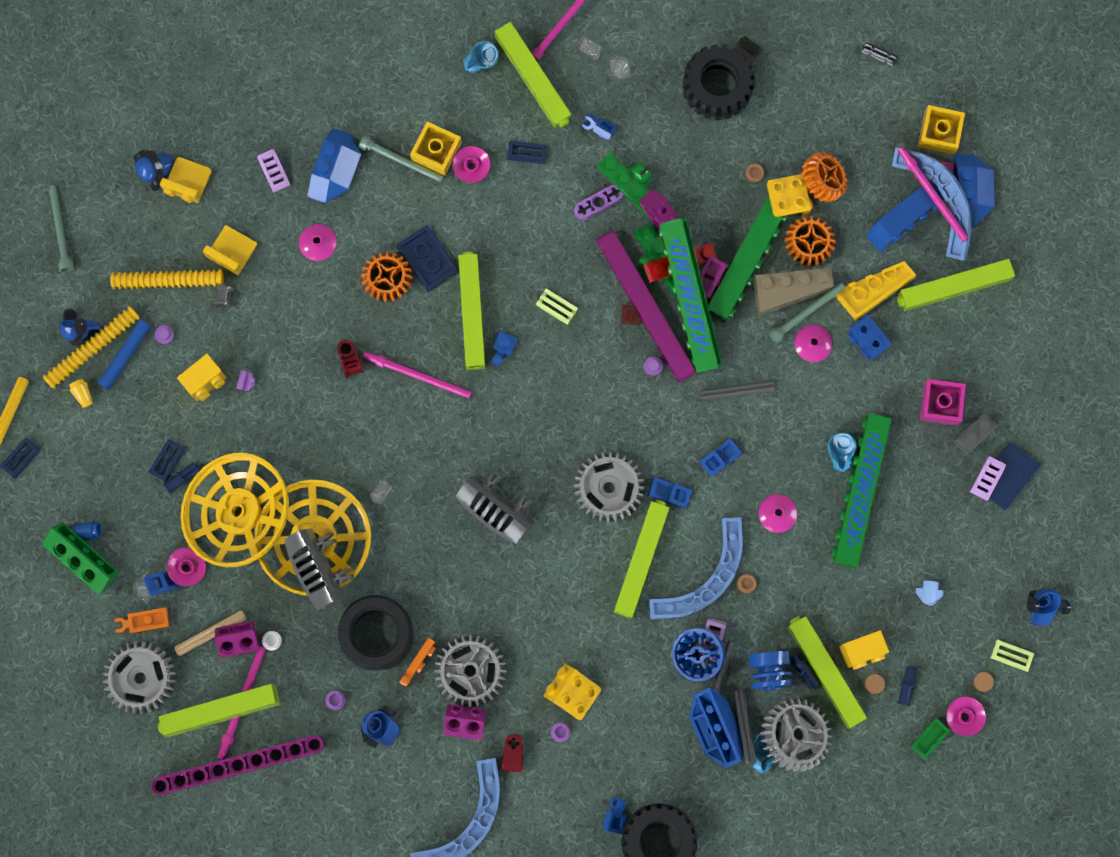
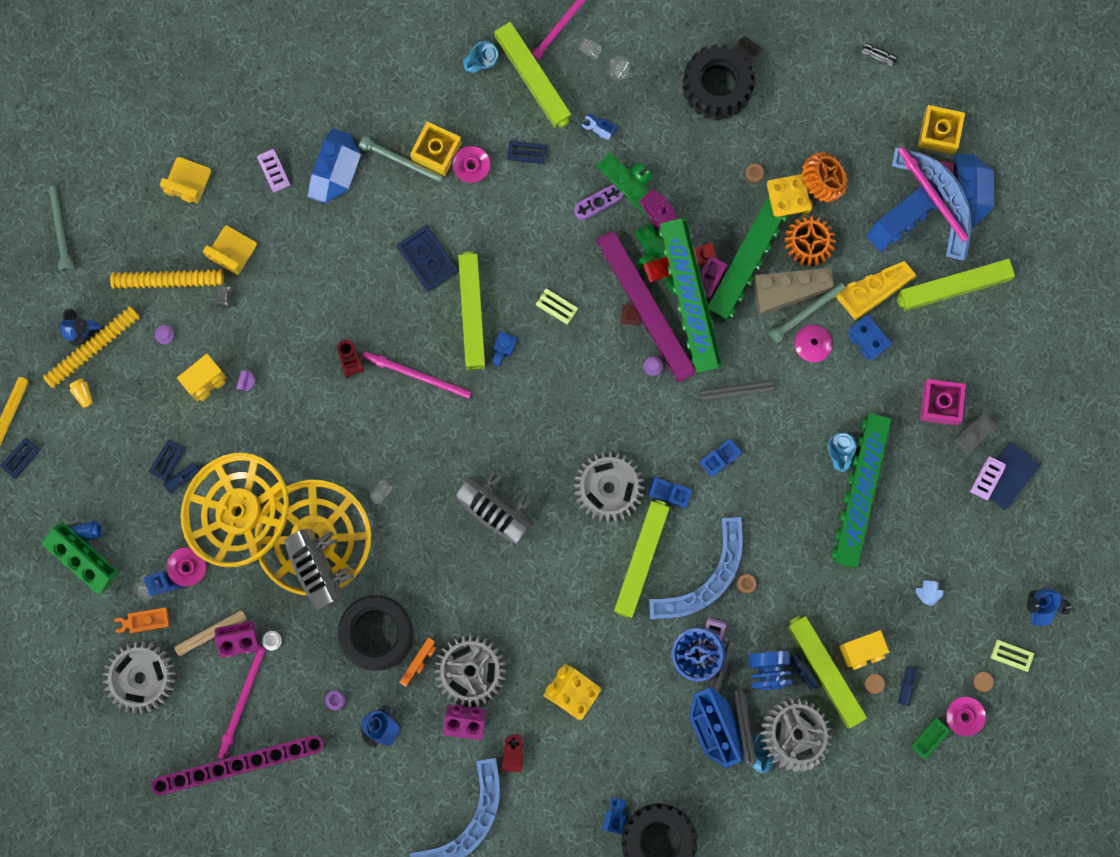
blue piece [98,320,151,390] -> none
cap [133,150,174,191] -> none
lime brick [158,684,280,737] -> none
dark pink dish [299,224,337,261] -> none
orange gear [361,251,412,302] -> none
medium lavender plate [551,722,570,742] -> none
dark pink dish [759,494,797,533] -> none

